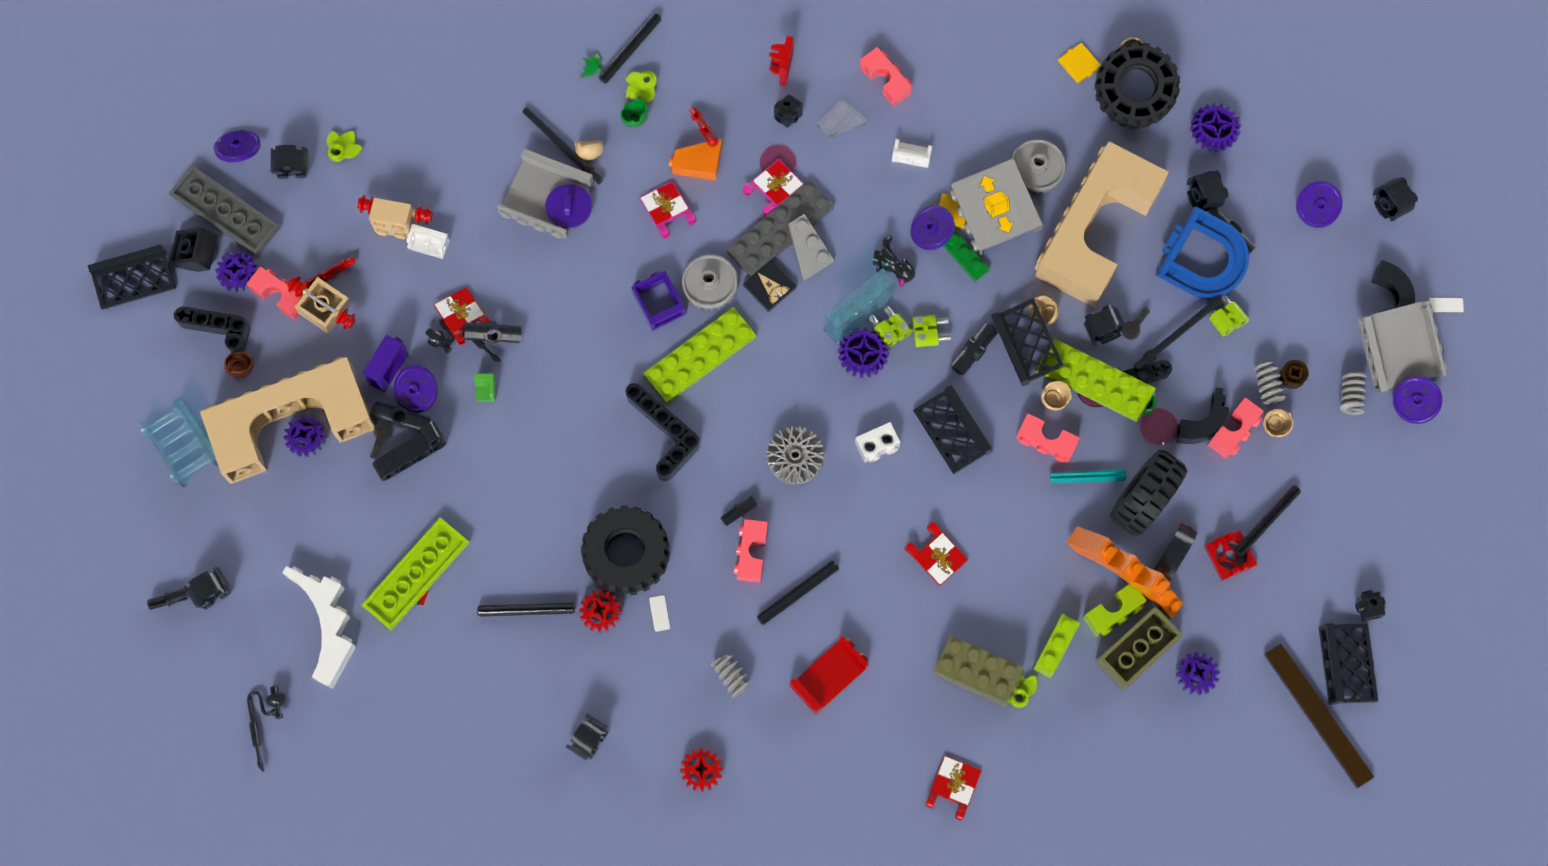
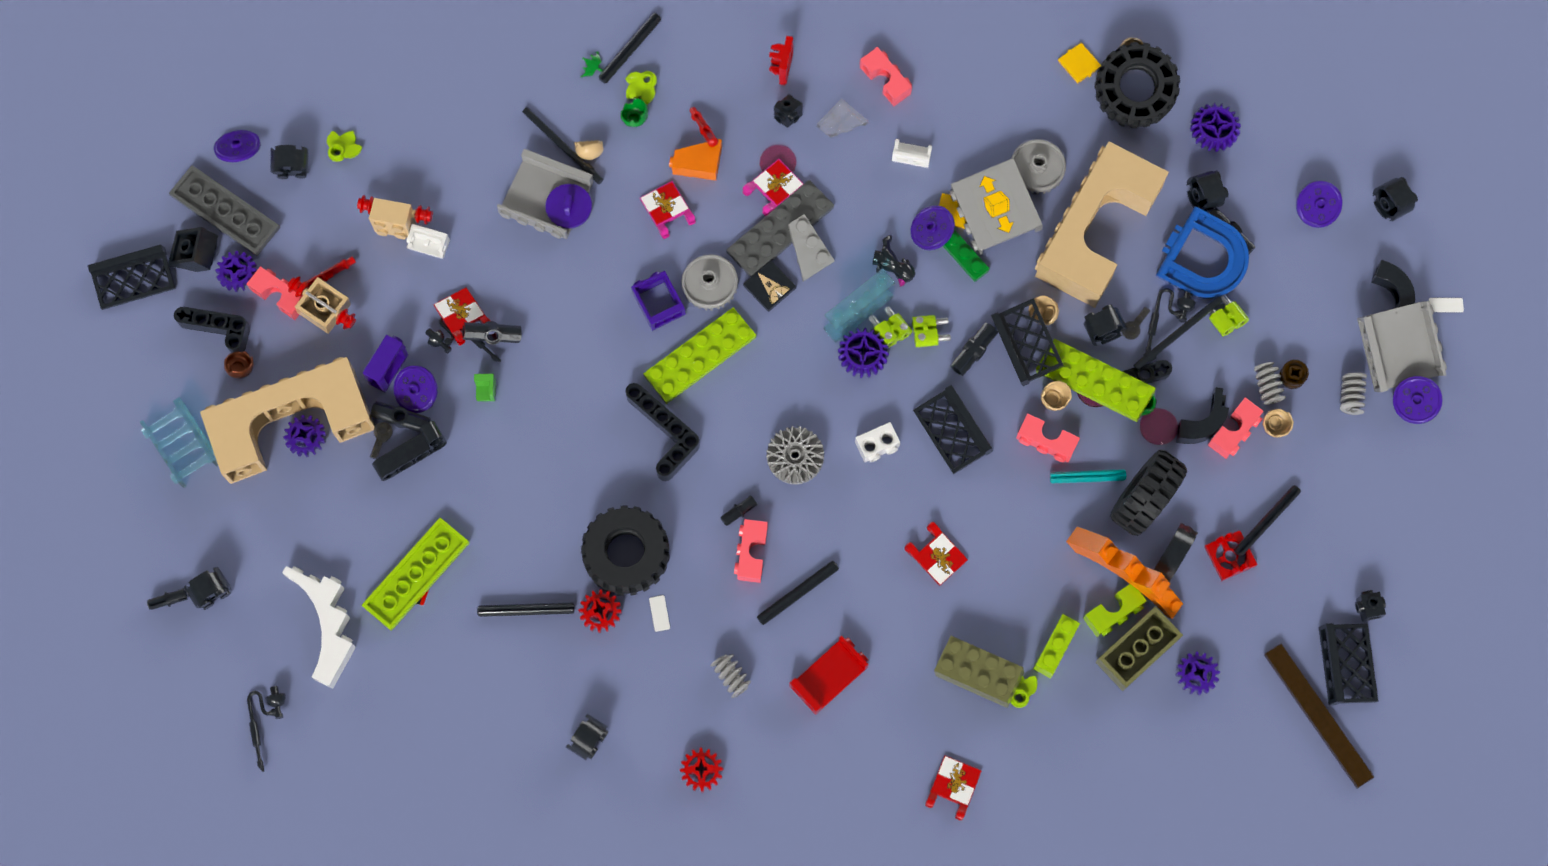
none -> black piece [1145,288,1196,352]

